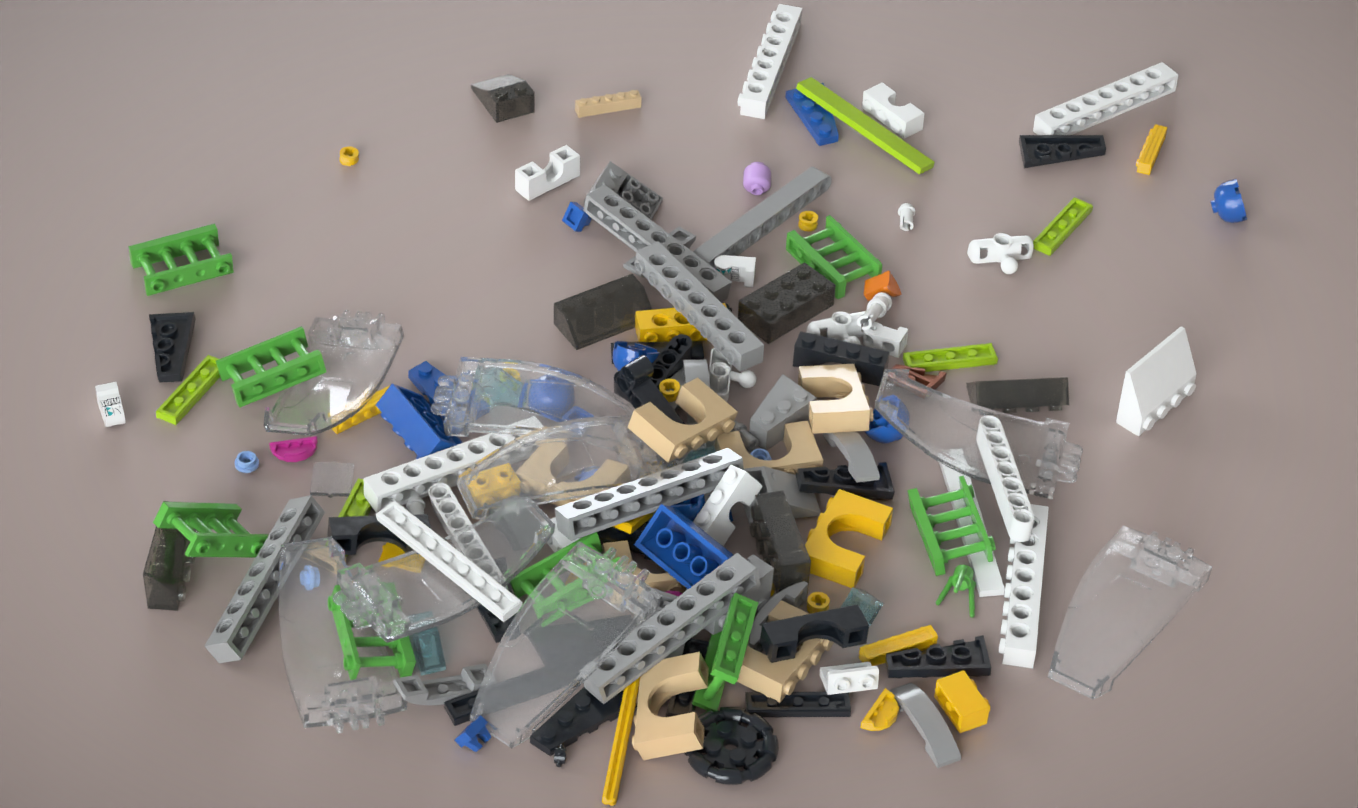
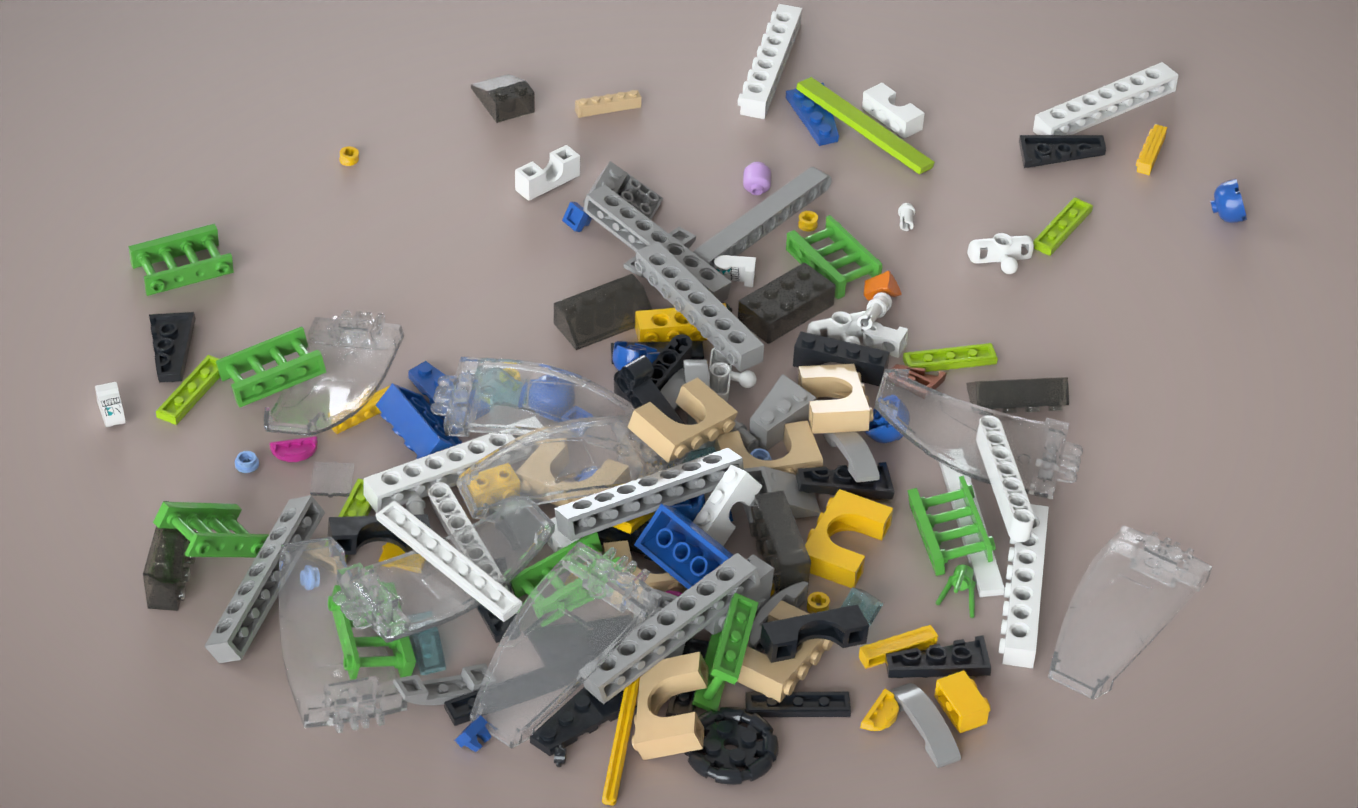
yellow bush [659,379,680,402] -> none
white bracket [820,662,879,695] -> none
white slope [1116,326,1197,436] -> none

